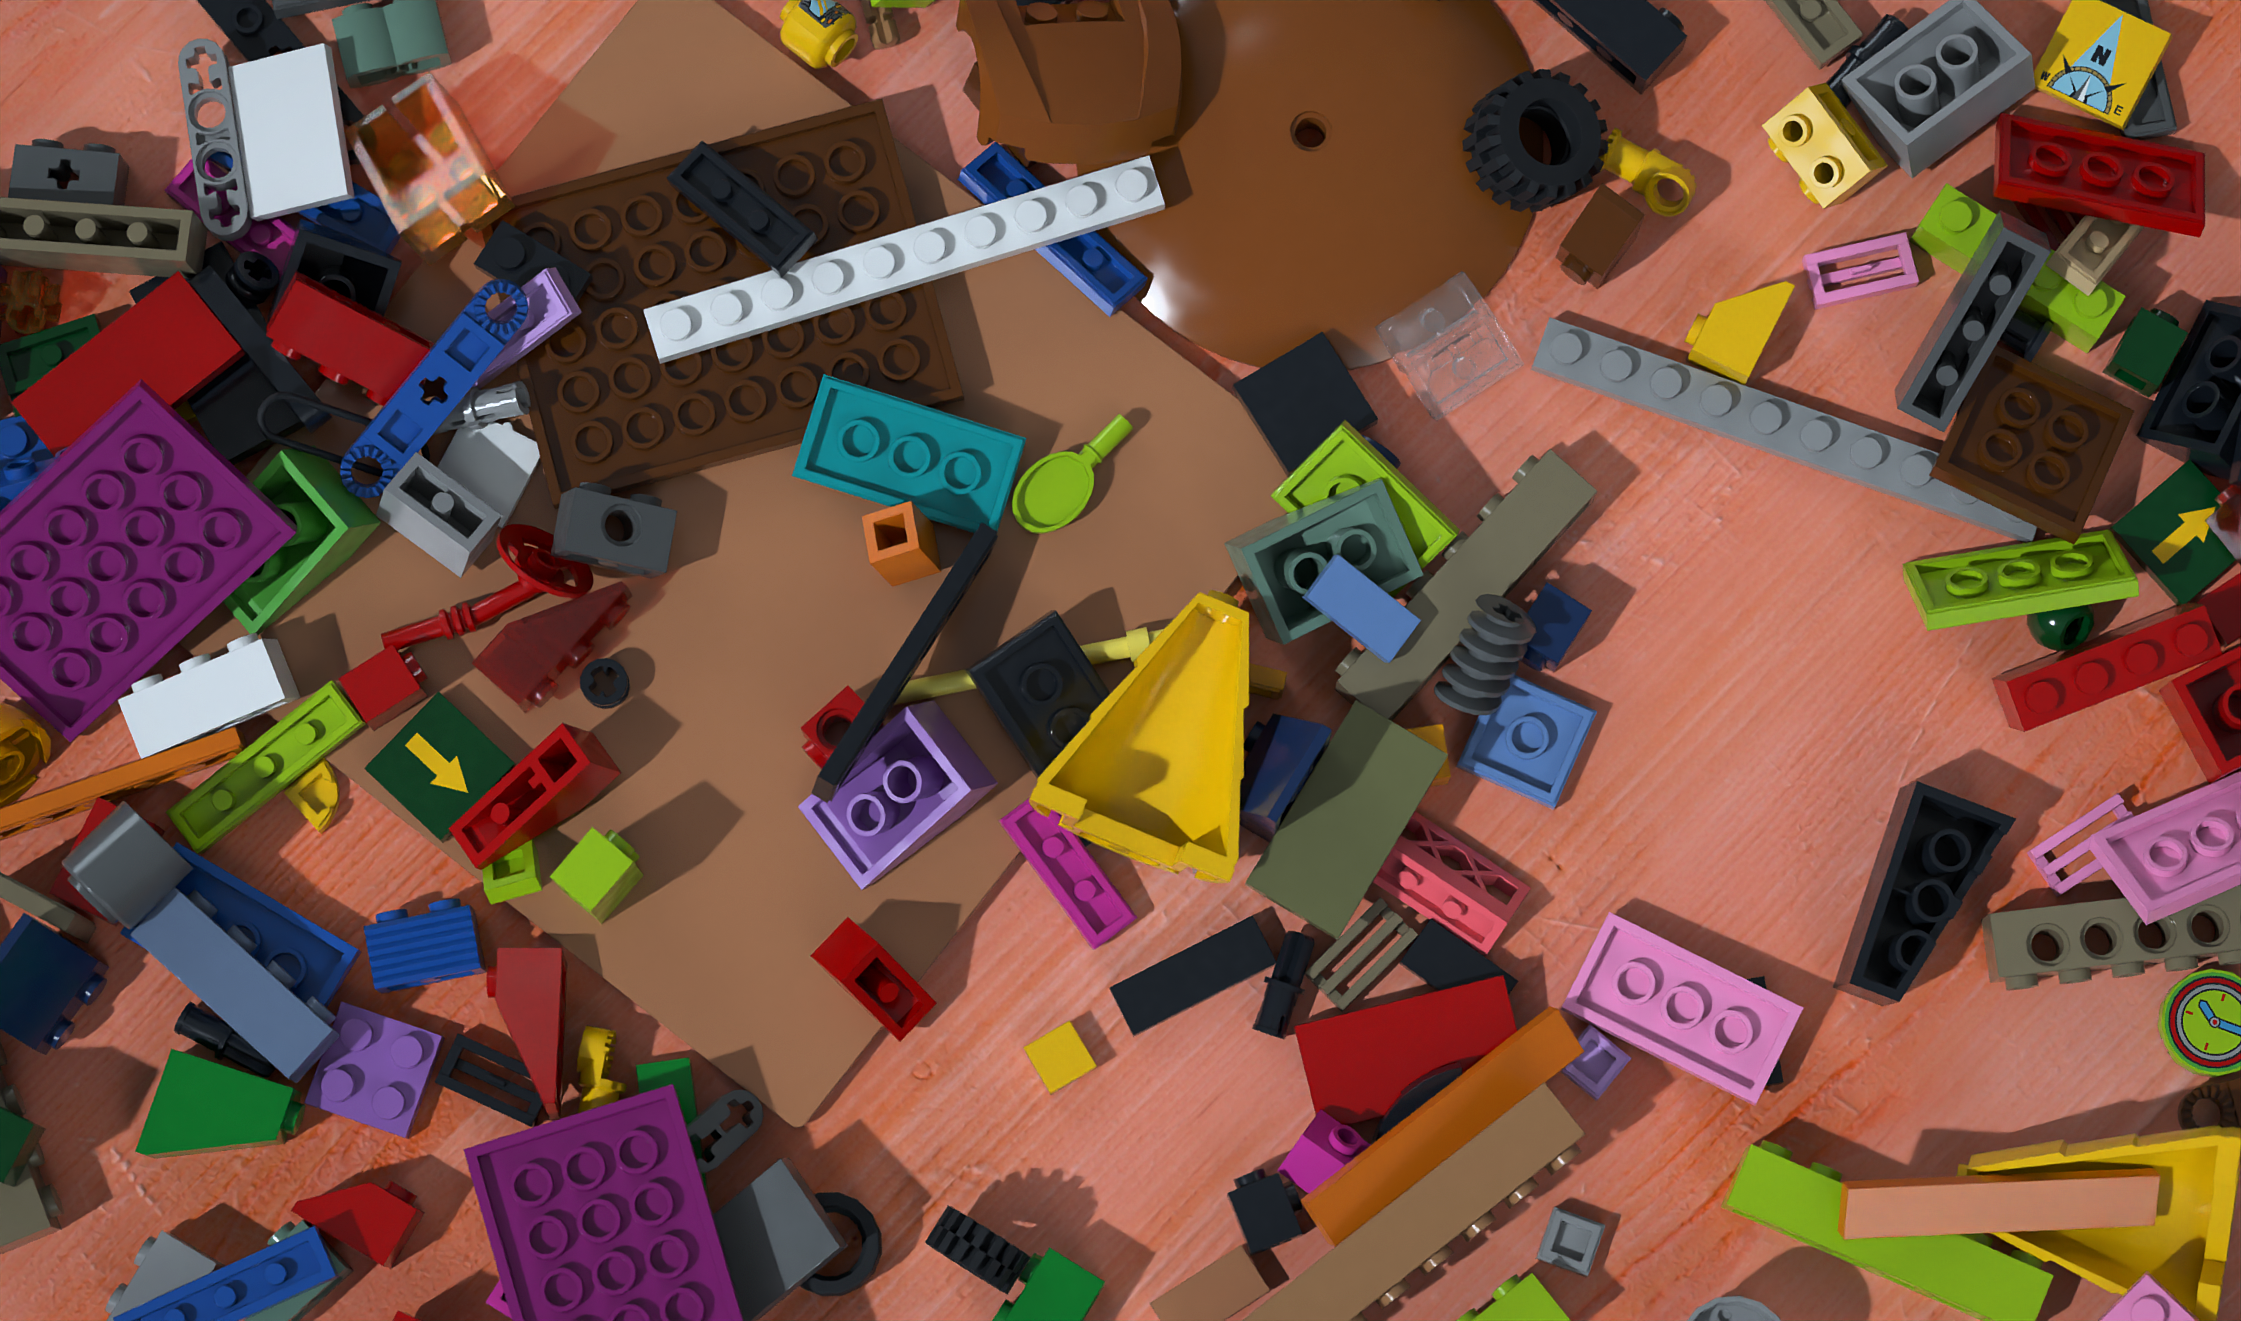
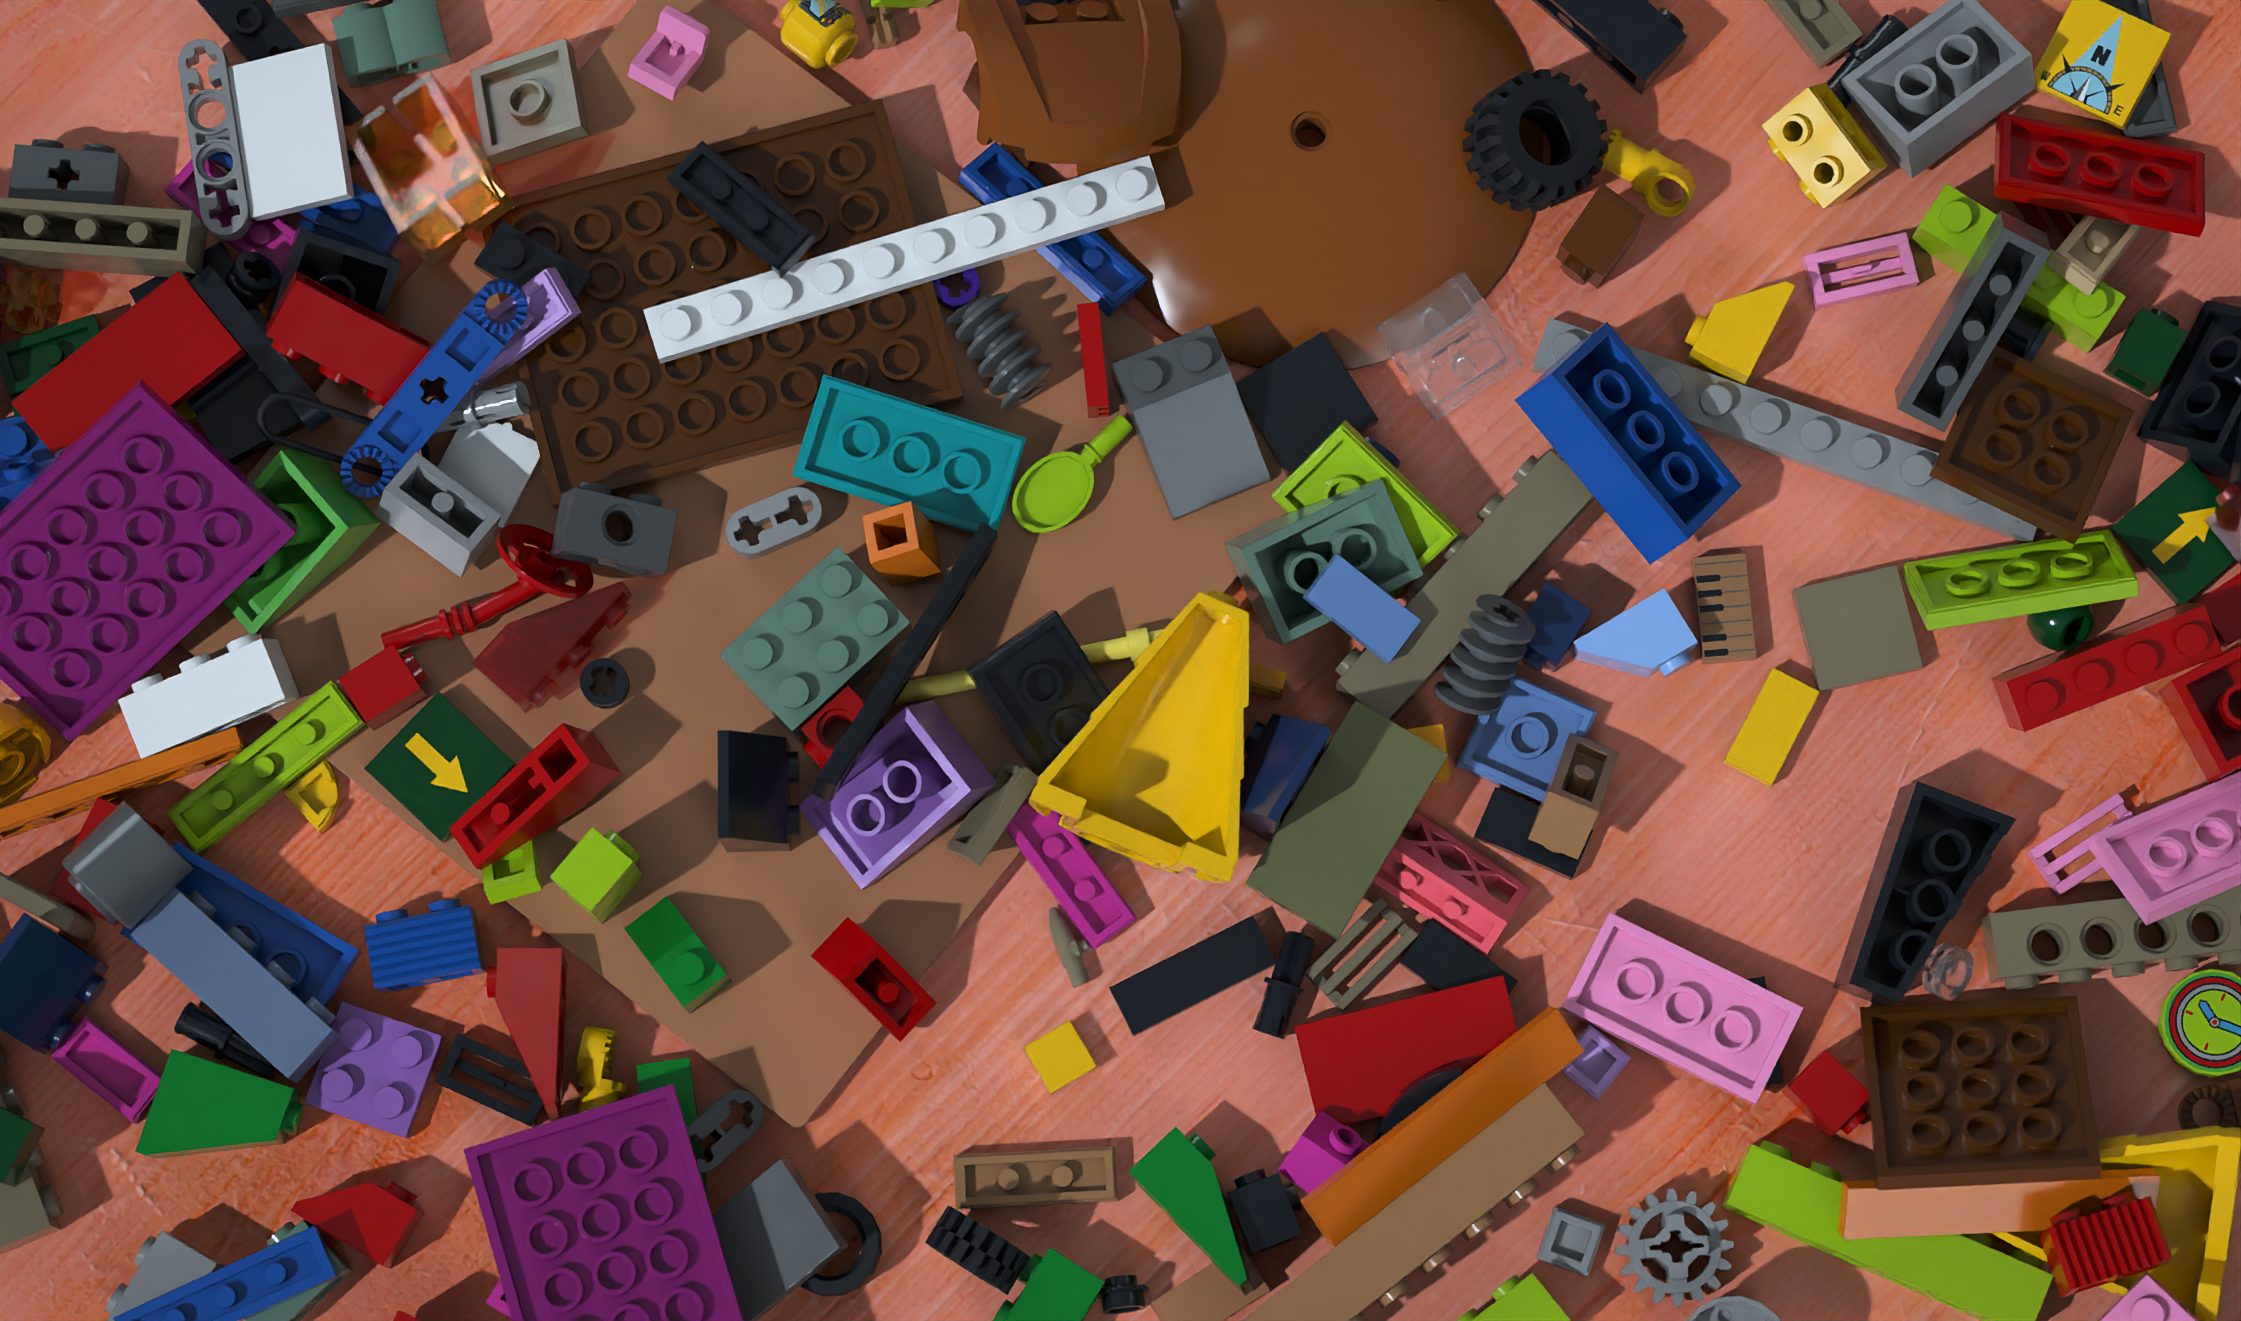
none -> dark pink tile [51,1015,162,1124]
none -> dark tan plate [469,38,589,167]
none -> green slope [624,896,732,1014]
none -> bright pink bracket [628,6,711,101]
none -> black slope [717,730,801,852]
none -> sand green brick [720,546,912,741]
none -> light grey beam [725,487,824,559]
none -> dark purple bush [932,268,980,311]
none -> dark grey piece [946,292,1054,411]
none -> dark tan tile [947,761,1039,866]
none -> medium nougat tile [953,1146,1118,1210]
none -> dark tan helmet [1049,907,1090,988]
none -> red tile [1077,302,1109,418]
none -> black plate [1097,1275,1149,1314]
none -> dark grey slope [1112,324,1271,521]
none -> green slope [1128,1126,1253,1296]
none -> black tile [1473,787,1593,880]
none -> blue brick [1515,322,1742,564]
none -> medium nougat slope [1528,732,1619,860]
none -> light blue slope [1569,588,1698,678]
none -> light grey gear [1614,1188,1734,1308]
none -> medium nougat tile [1691,553,1757,665]
none -> yellow tile [1723,668,1820,787]
none -> red brick [1782,1049,1870,1137]
none -> dark tan tile [1792,565,1923,693]
none -> reddish brown plate [1860,996,2101,1191]
none -> clear tile [1920,942,1973,1000]
none -> red brick [2039,1192,2173,1298]

